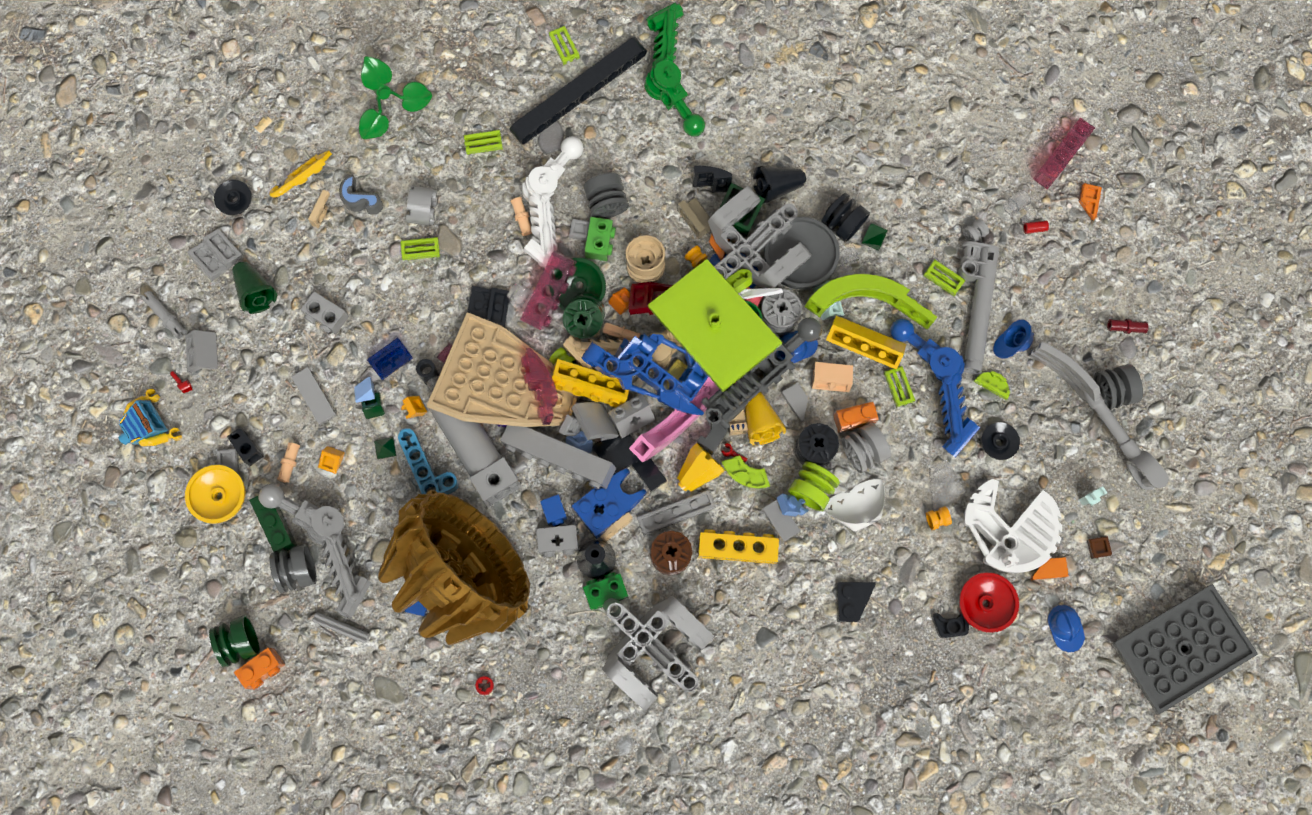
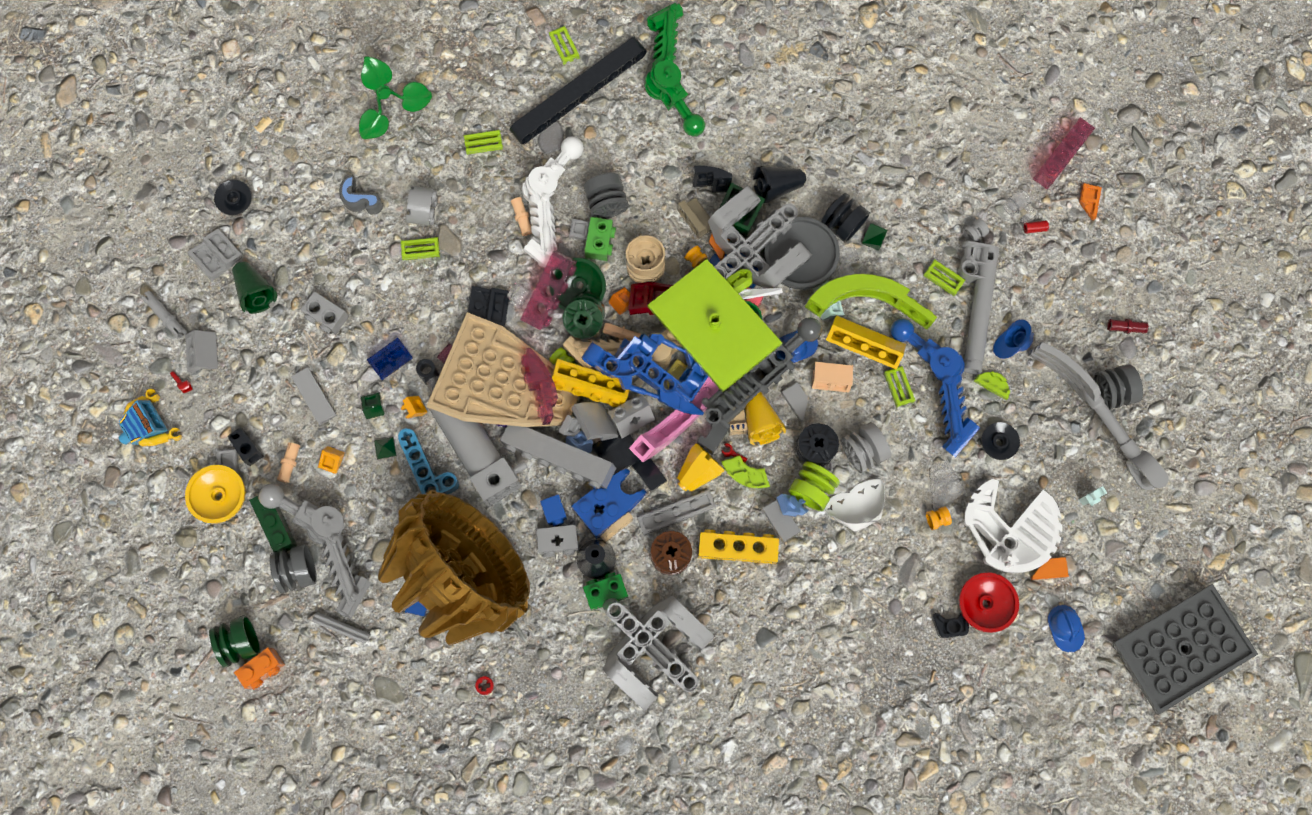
yellow plate [269,150,332,198] -> none
tan tile [308,190,330,228] -> none
light blue slope [354,377,375,403] -> none
light grey wheel [760,289,802,337] -> none
orange brick [833,402,879,433] -> none
black wing [837,582,876,622] -> none
reddish brown tile [1087,536,1112,559] -> none

